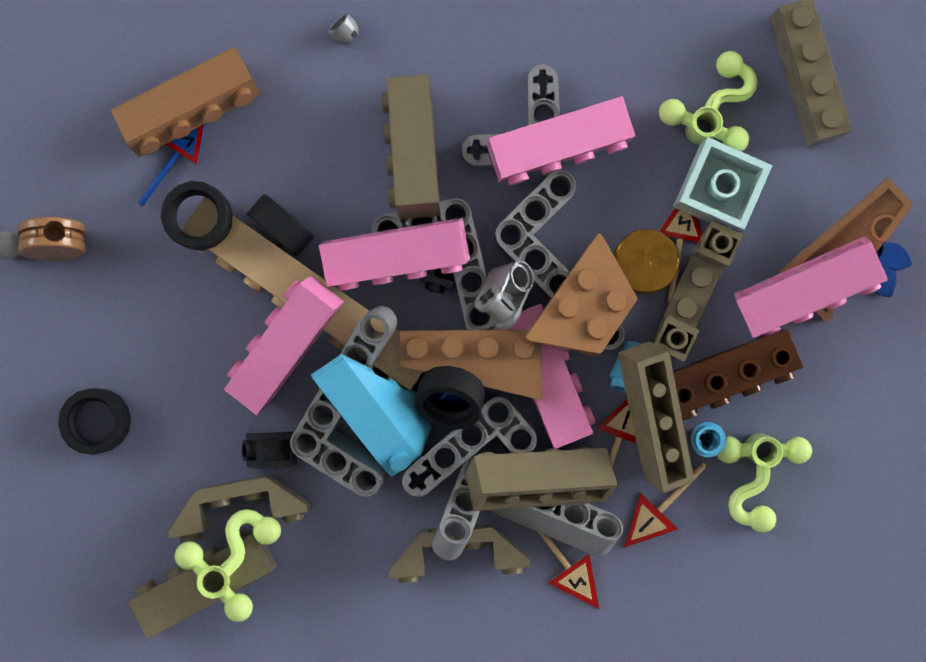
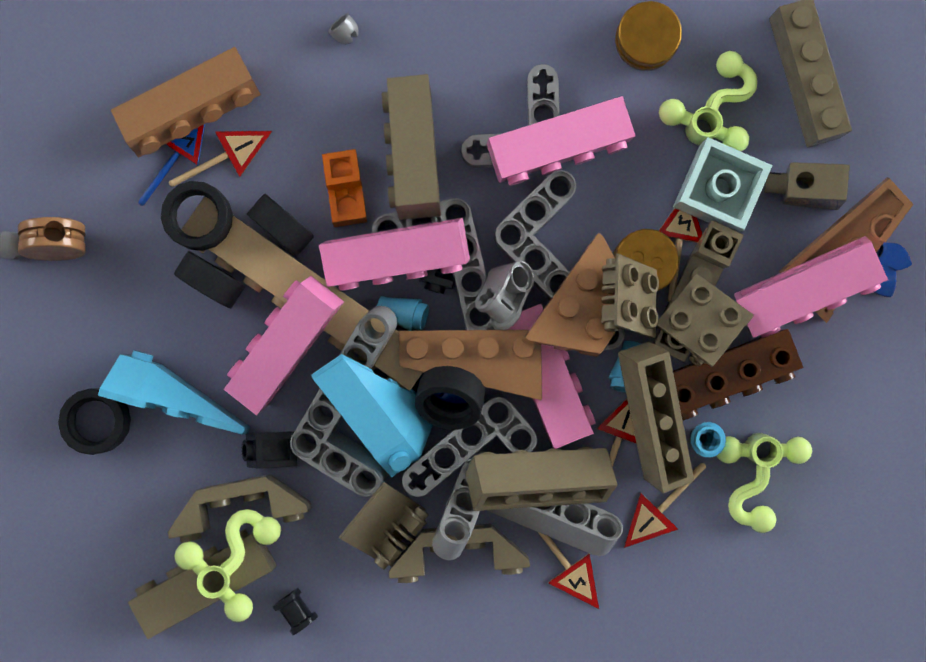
none -> medium azure wedge [98,350,250,435]
none -> piece [169,131,272,187]
none -> black tyre [174,251,245,309]
none -> black bush [273,588,318,635]
none -> orange slope [322,149,368,227]
none -> dark tan hinge [339,482,429,570]
none -> medium azure cone [377,296,429,331]
none -> dark tan hinge [601,254,659,338]
none -> pearl gold head [615,1,682,70]
none -> dark tan hinge [657,274,754,367]
none -> dark tan torso [764,162,850,210]

